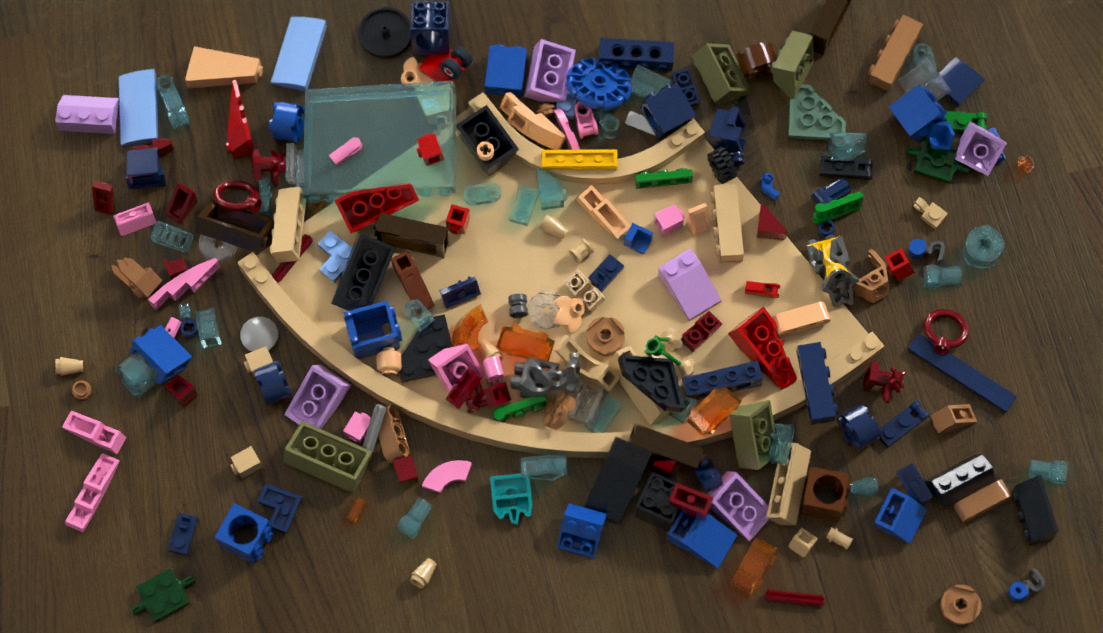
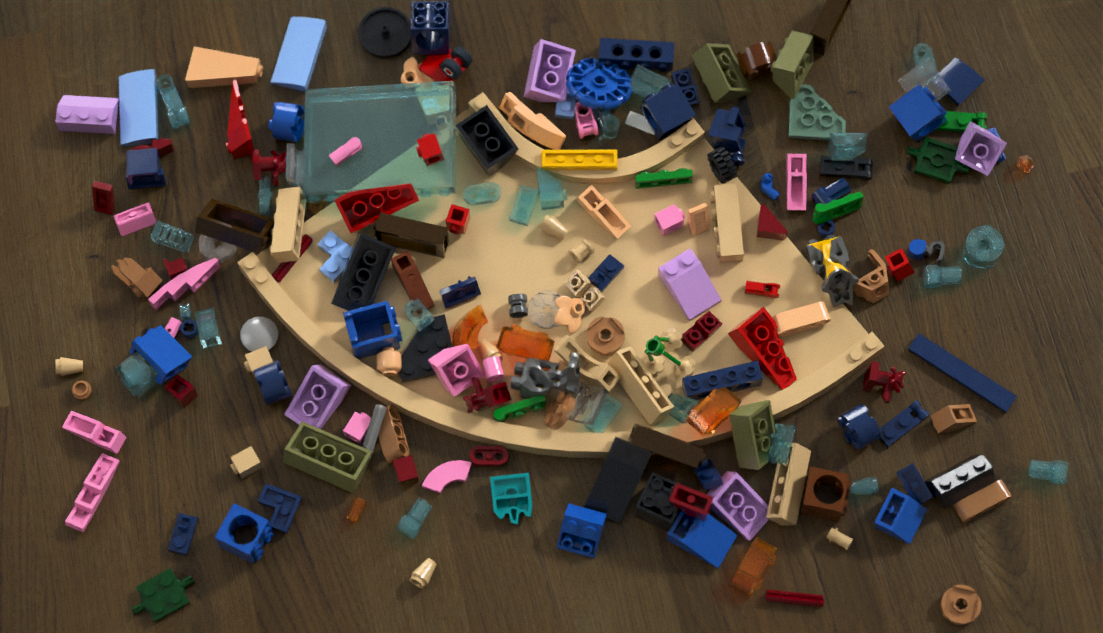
dark red slope [165,182,198,223] -> none
dark red piece [213,180,262,213] -> none
dark red plate [446,368,482,409] -> none
light nougat bush [477,142,494,161] -> none
blue panel [485,44,527,97] -> none
clear light blue slope [521,454,567,481] -> none
medium nougat plate [537,103,555,117] -> none
bright pink tile [554,108,580,150] -> none
black plate [618,355,685,412] -> none
blue panel [624,223,653,254] -> none
dark red slope [652,460,677,478] -> none
tan slope [789,527,818,557] -> none
dark blue brick [796,342,838,425] -> none
medium nougat brick [868,15,923,92] -> none
tan plate [913,197,948,230] -> none
dark red piece [924,309,969,355] -> none
blue panel [926,121,955,150] -> none
leg [1008,568,1045,602] -> none
black slope [1011,475,1059,546] -> none
none -> dark red plate [469,445,509,467]
none -> bright pink slope [786,154,807,210]

